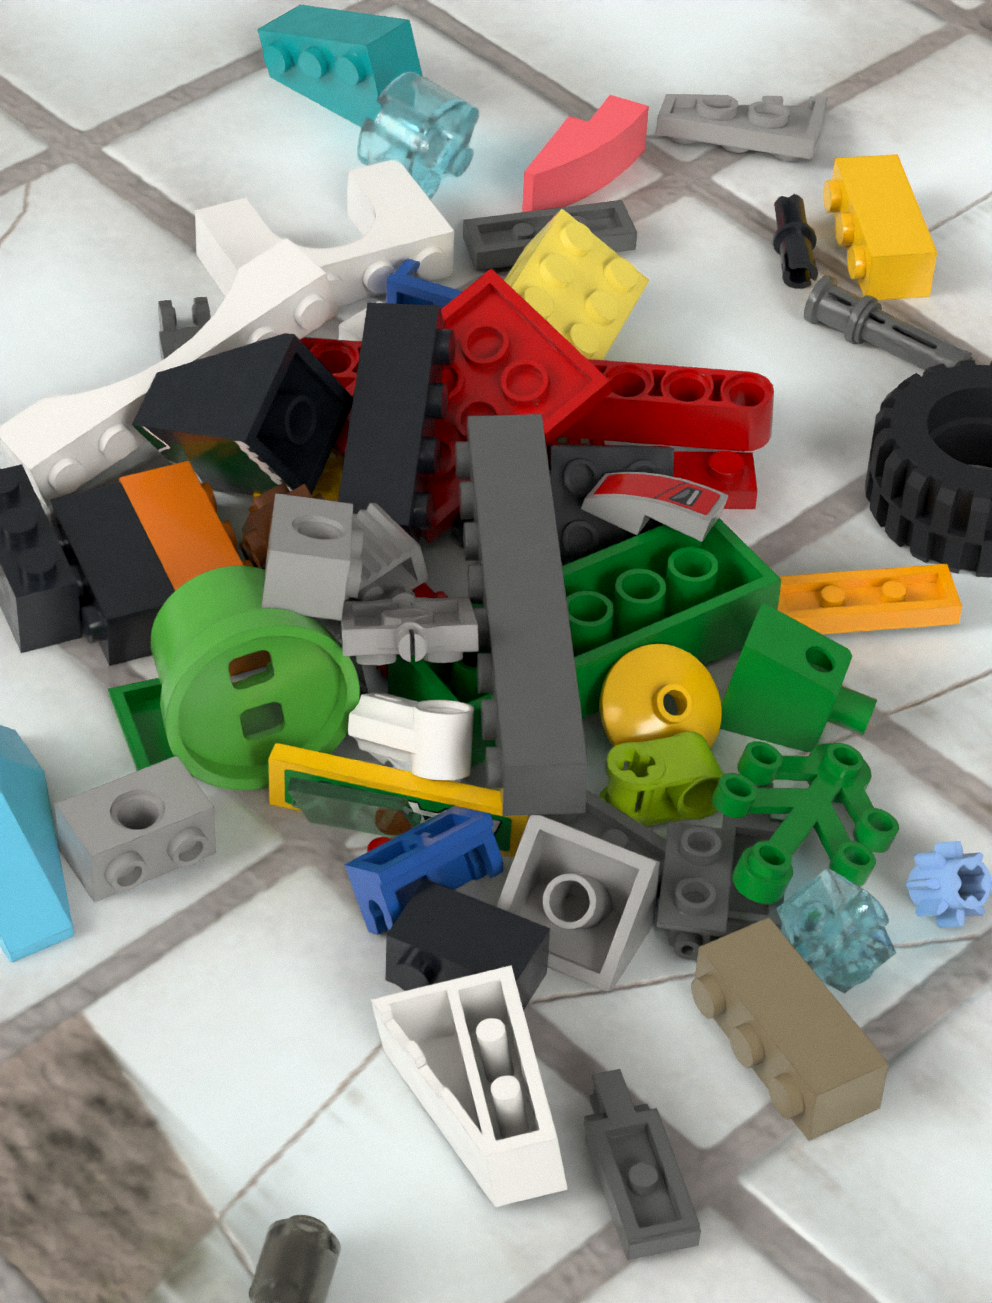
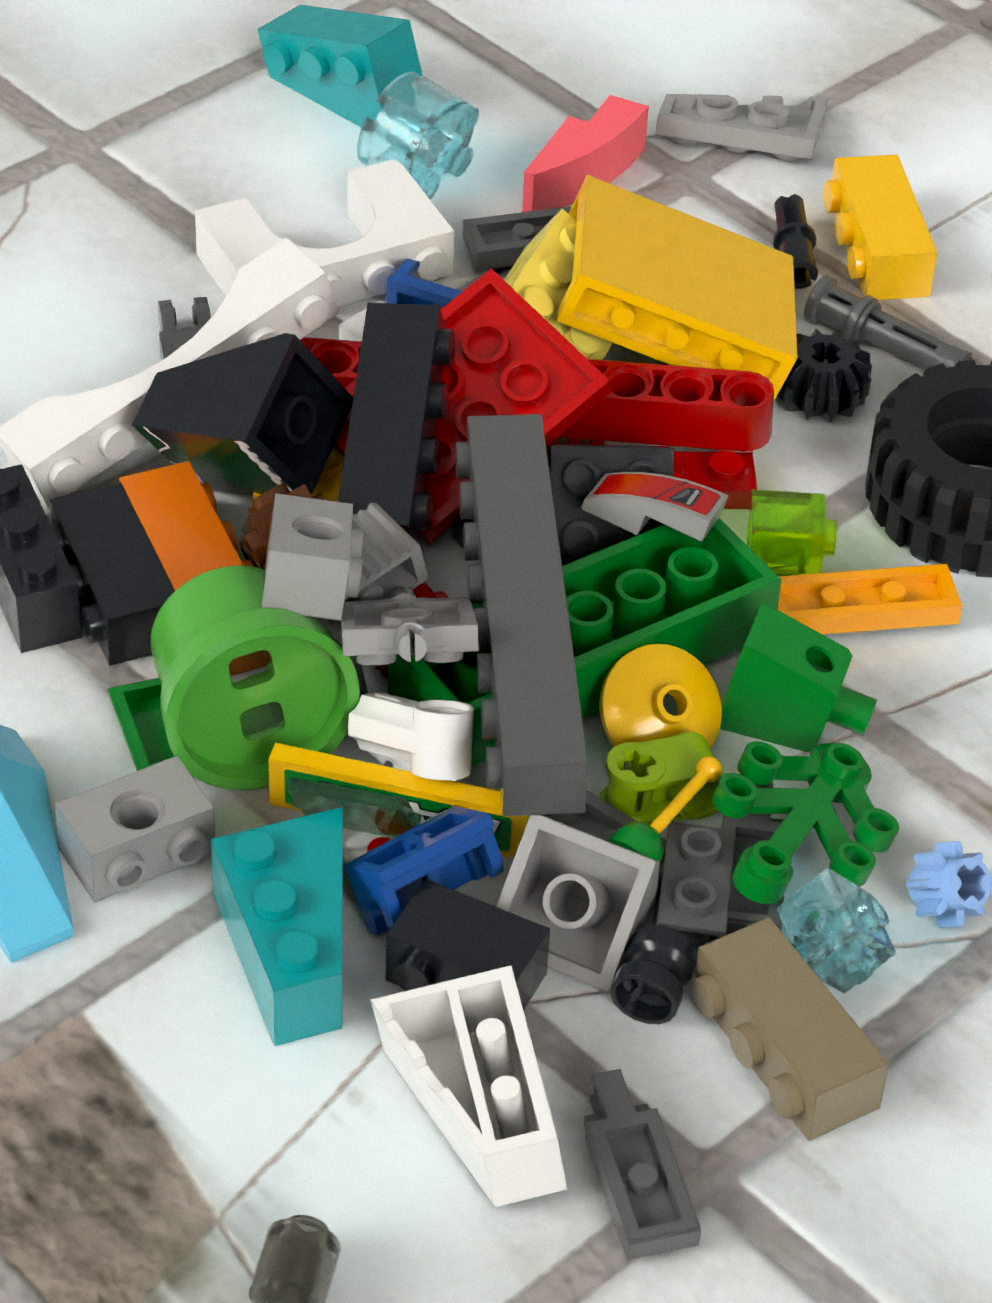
none -> teal wedge [211,807,343,1046]
none -> yellow panel [557,175,797,400]
none -> hinge [608,756,722,862]
none -> black wheel [610,925,698,1024]
none -> clear neon green brick [746,489,837,576]
none -> black gear [777,328,872,422]

